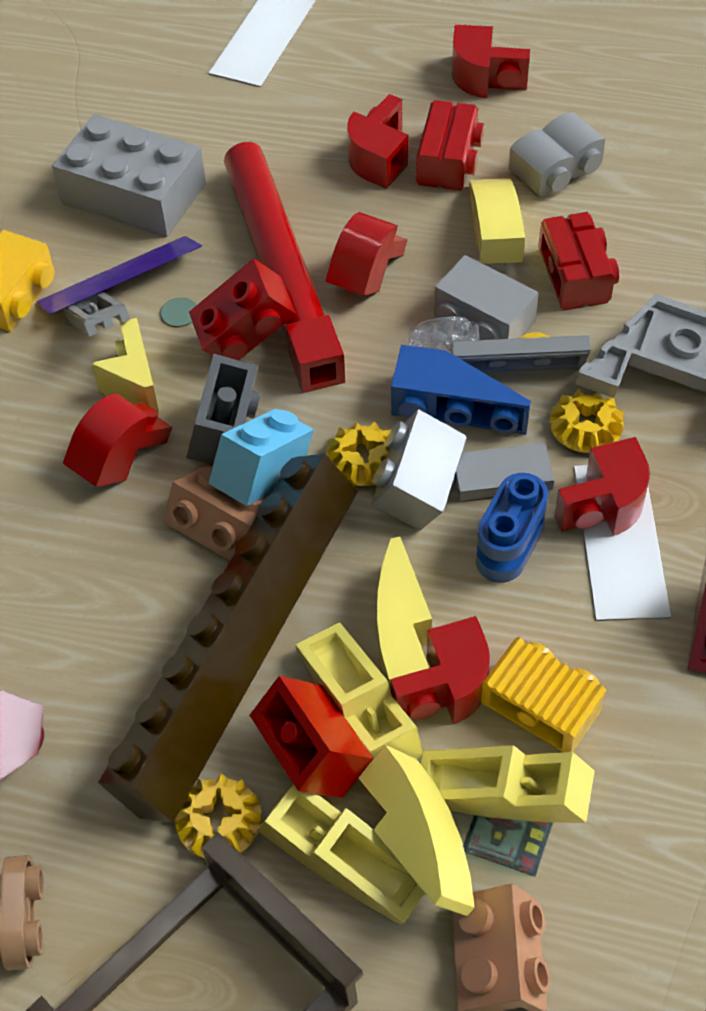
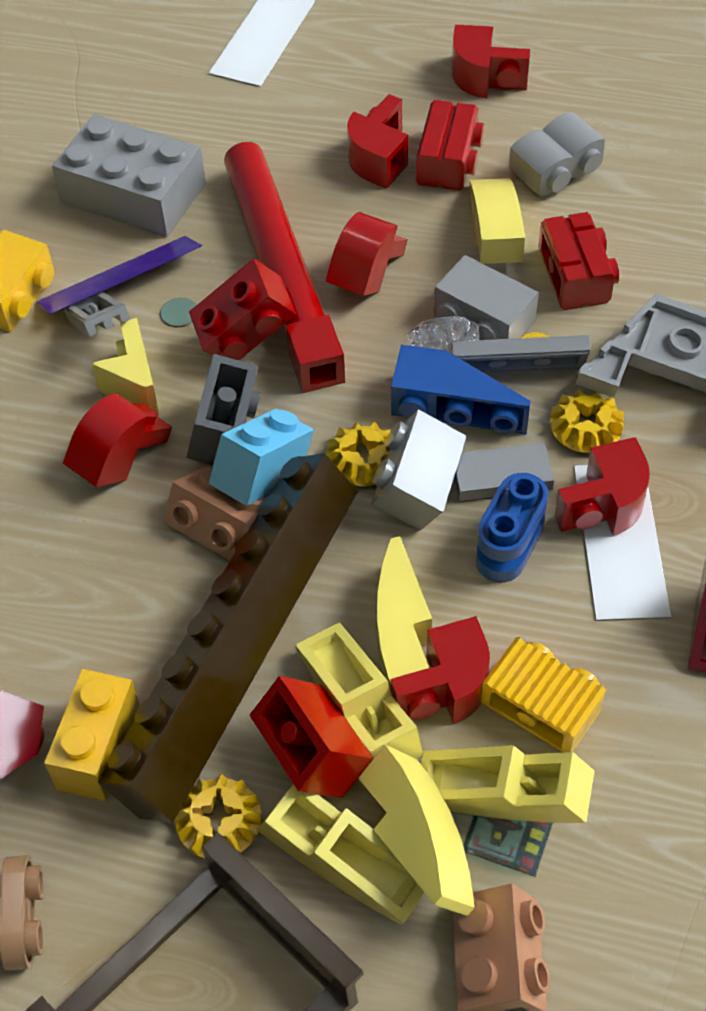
none -> yellow brick [44,669,140,802]

